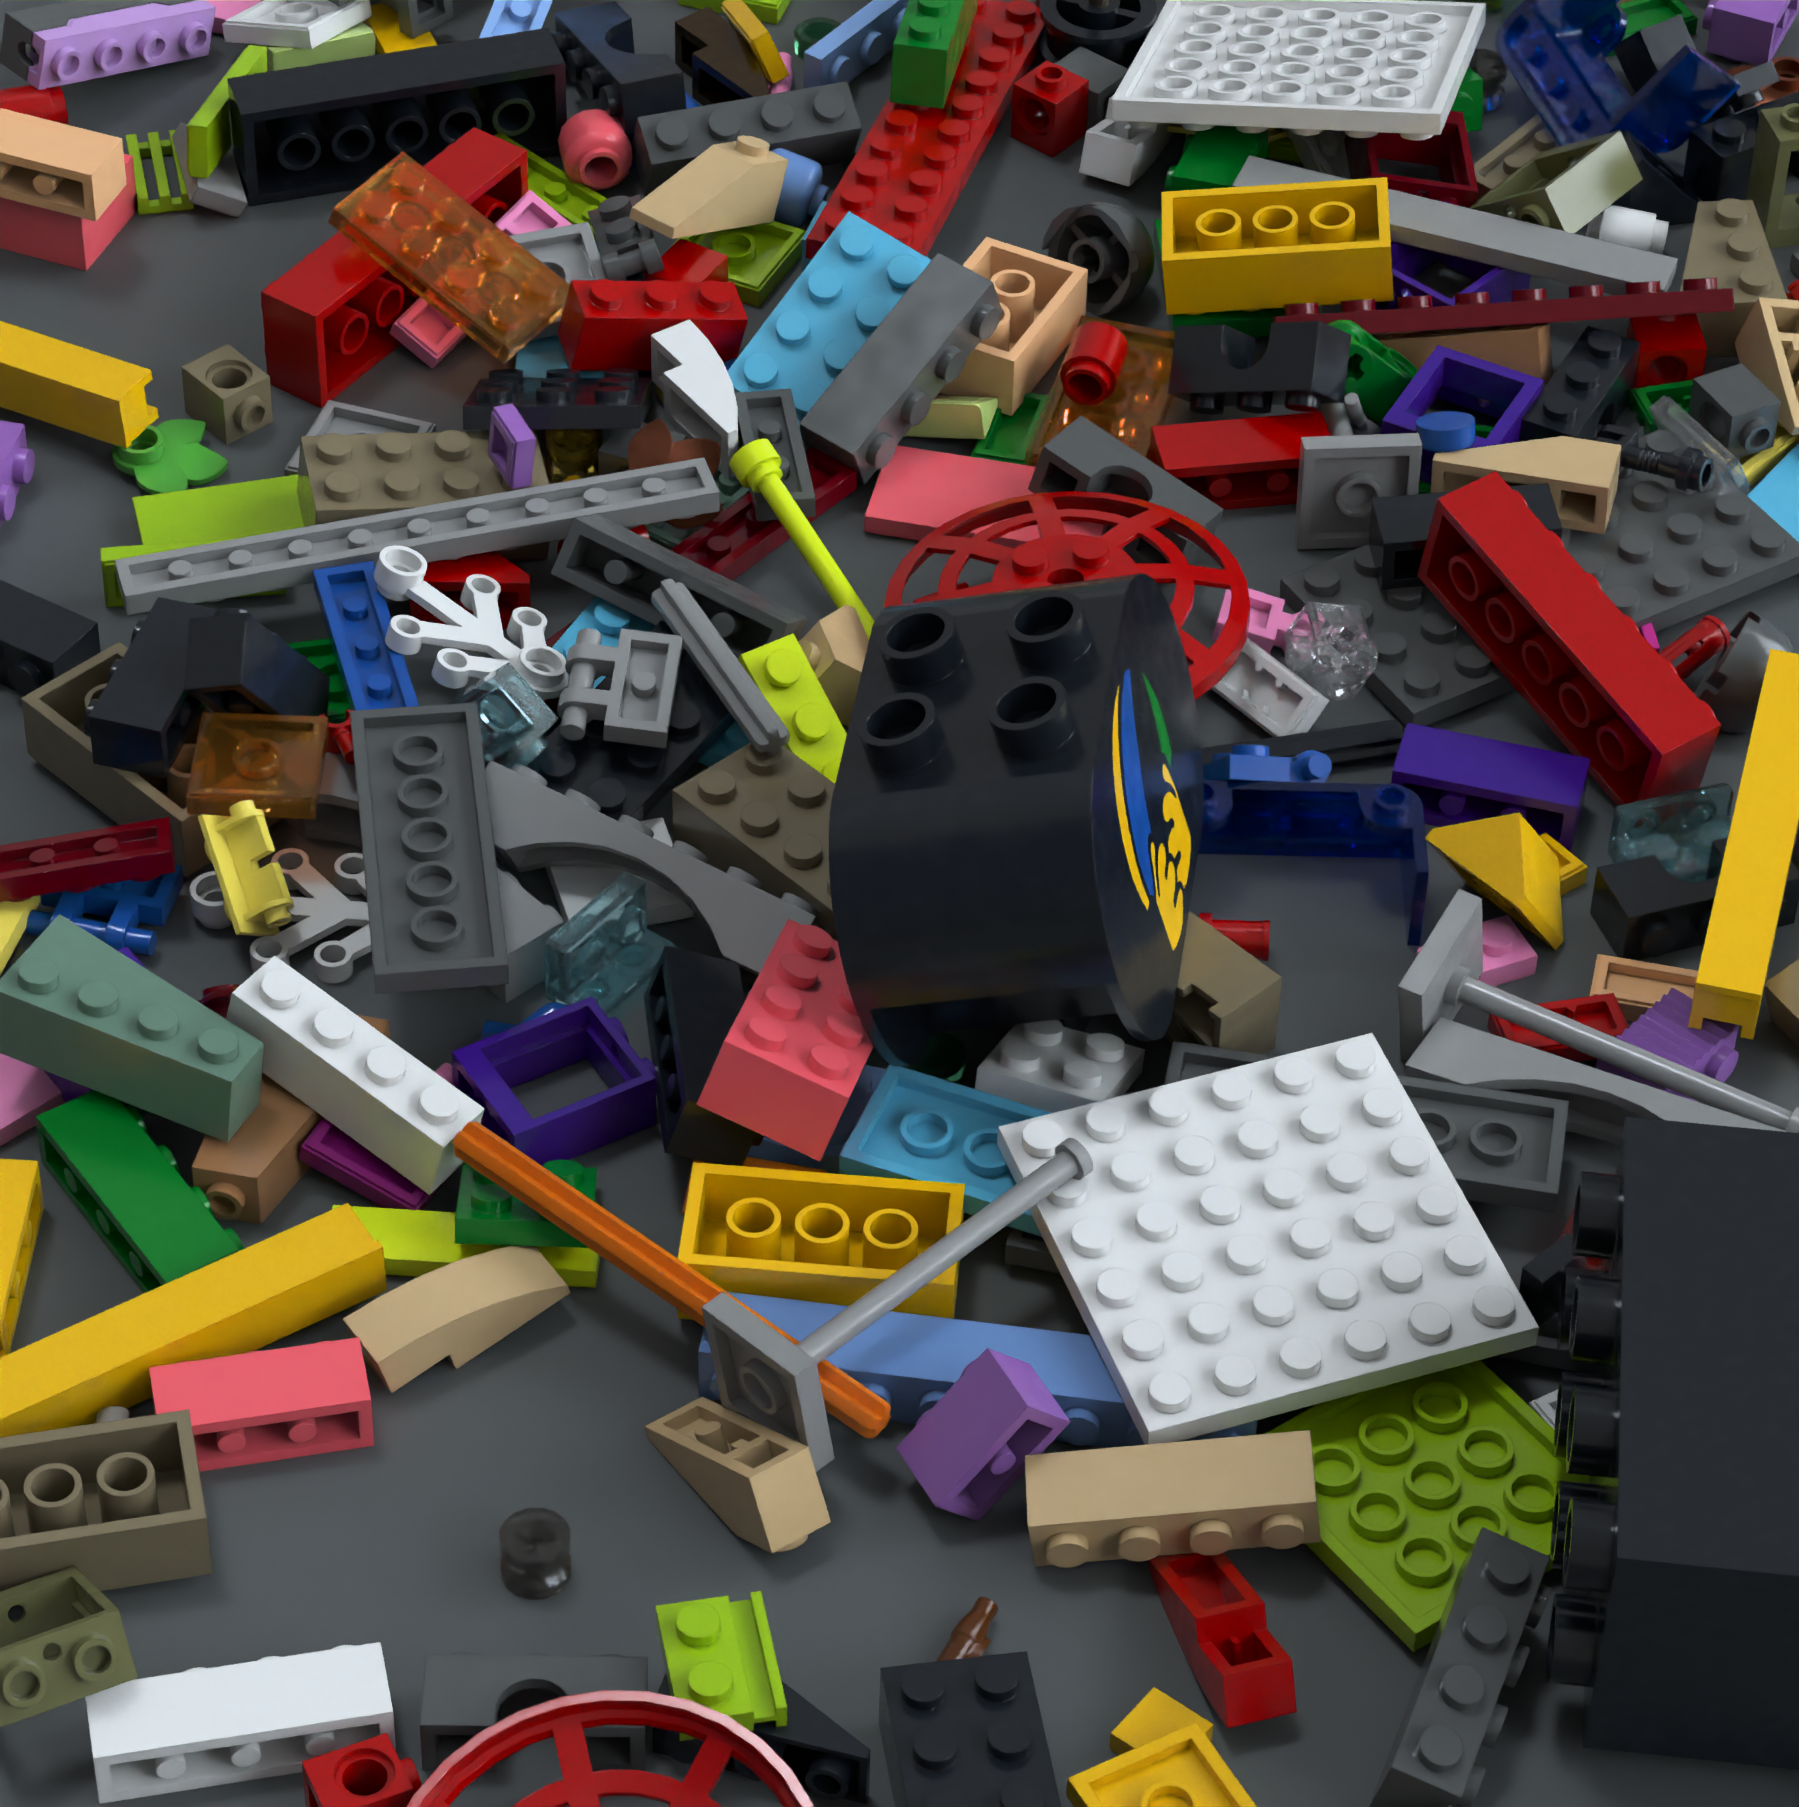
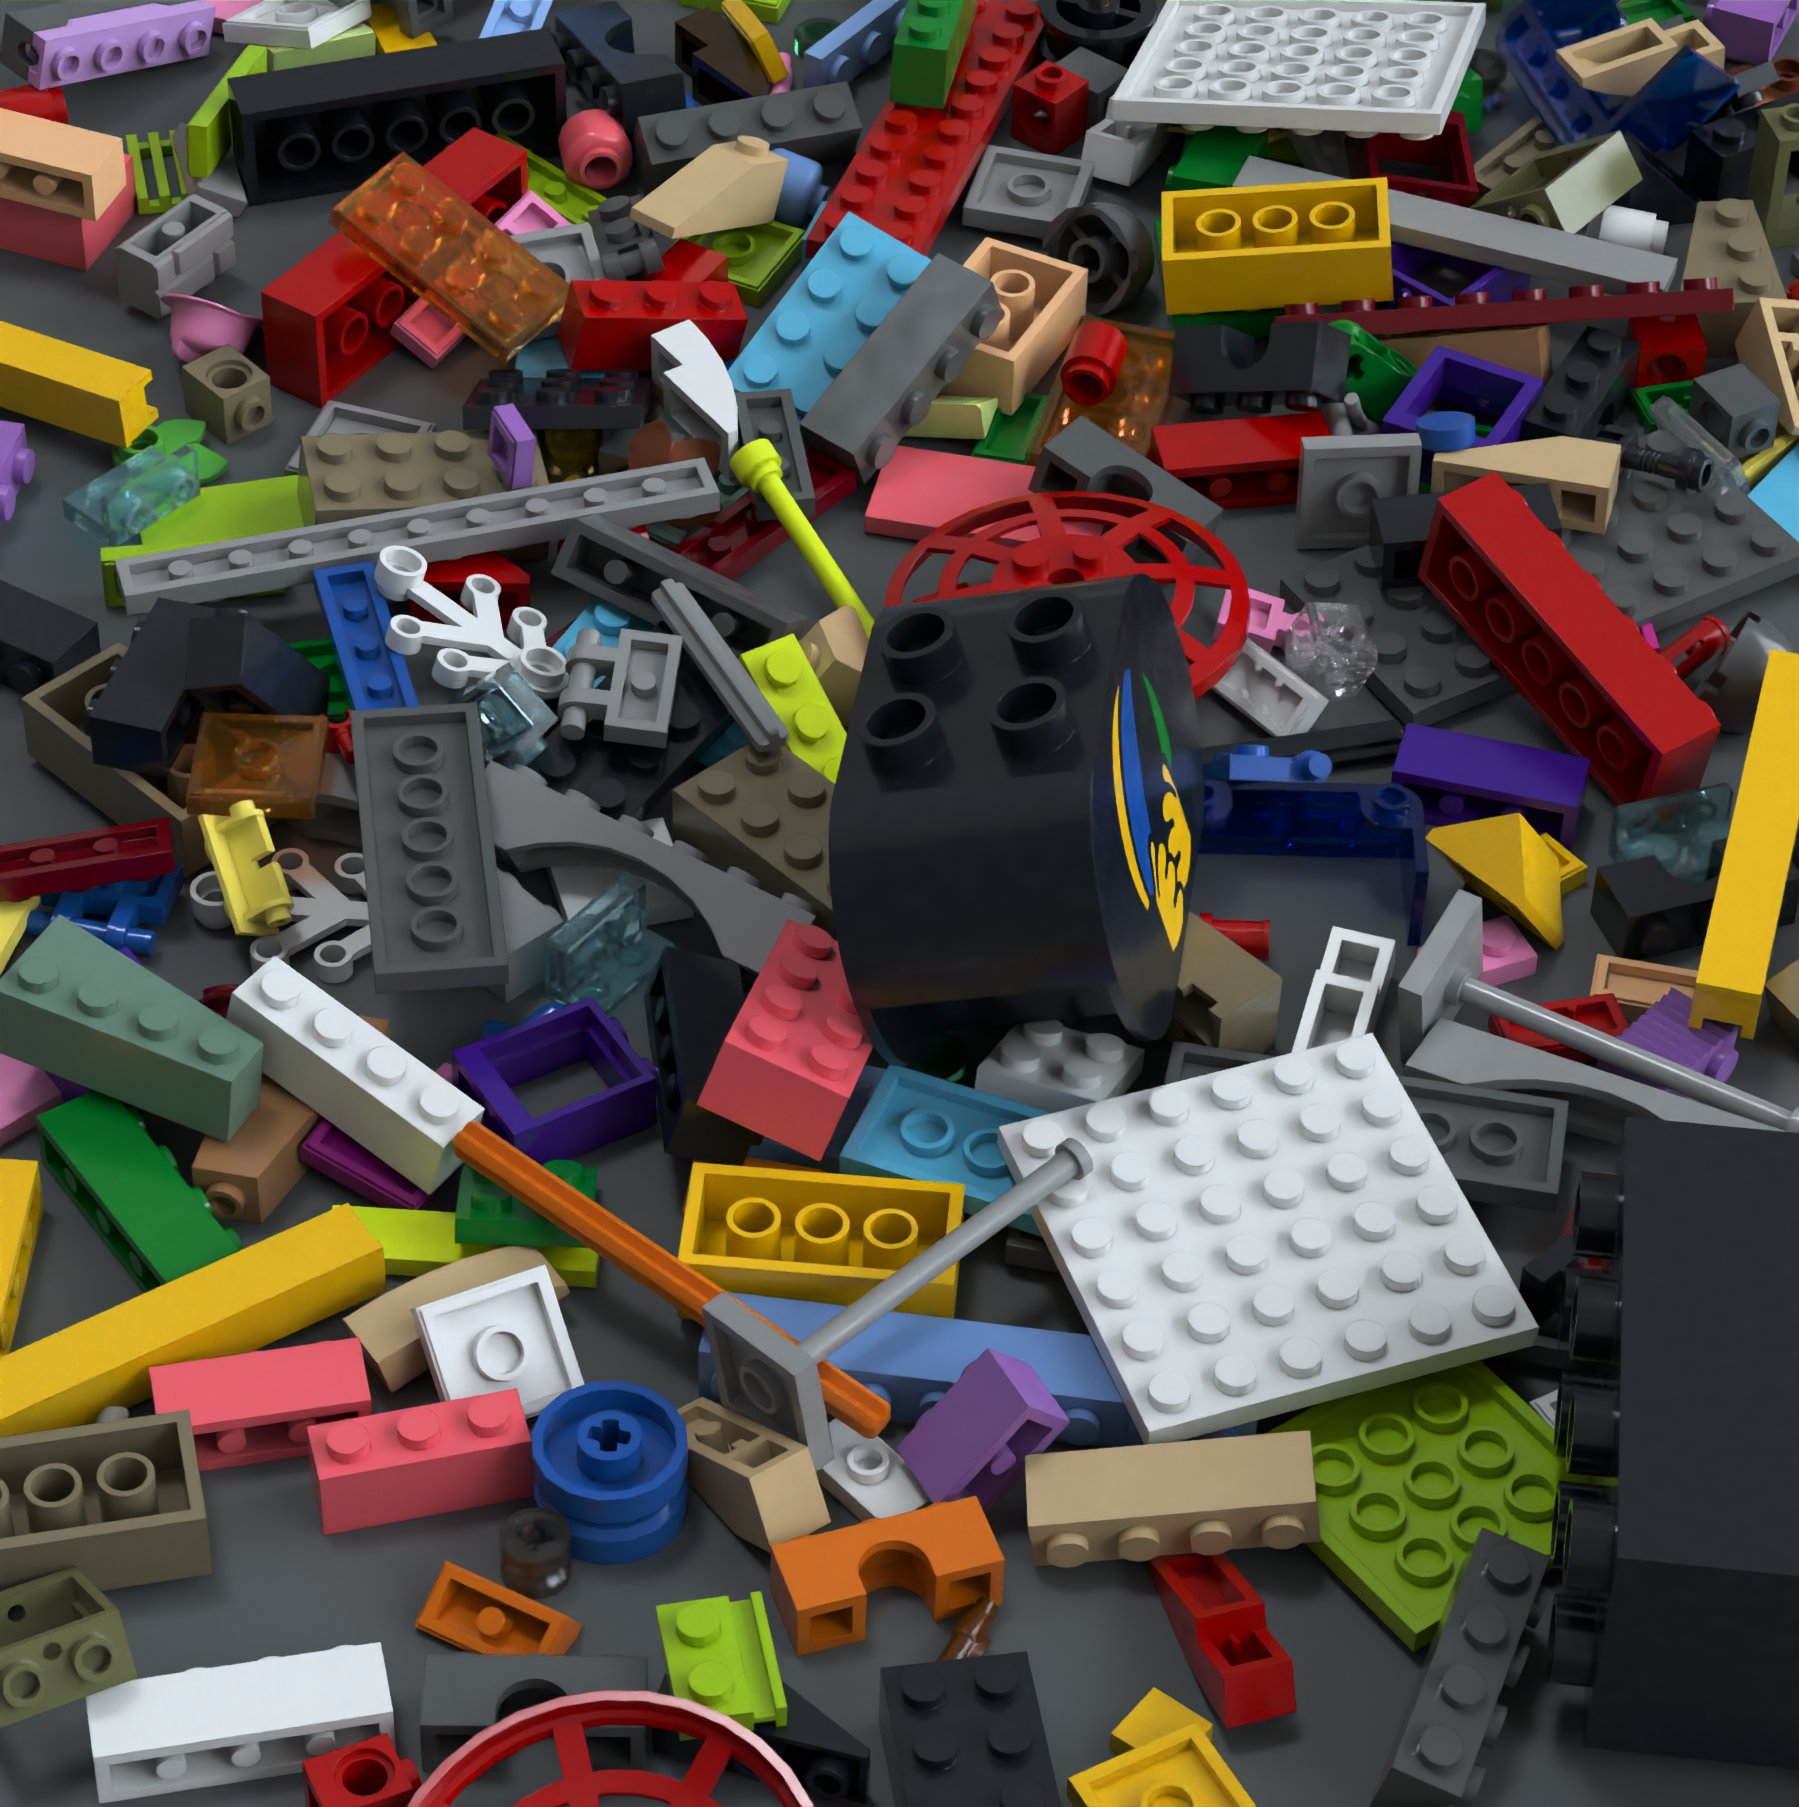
none -> clear light blue bracket [62,445,201,547]
none -> light grey brick [114,194,236,319]
none -> bright pink piece [161,293,263,363]
none -> coral brick [307,1388,533,1535]
none -> white tile [410,1265,584,1419]
none -> orange slope [414,1561,583,1656]
none -> blue wheel [531,1381,688,1565]
none -> orange arch [770,1496,1005,1657]
none -> white plate [816,1418,933,1521]
none -> light grey plate [962,145,1094,240]
none -> white slope [1291,926,1396,1053]
none -> tan slope [1556,18,1725,97]

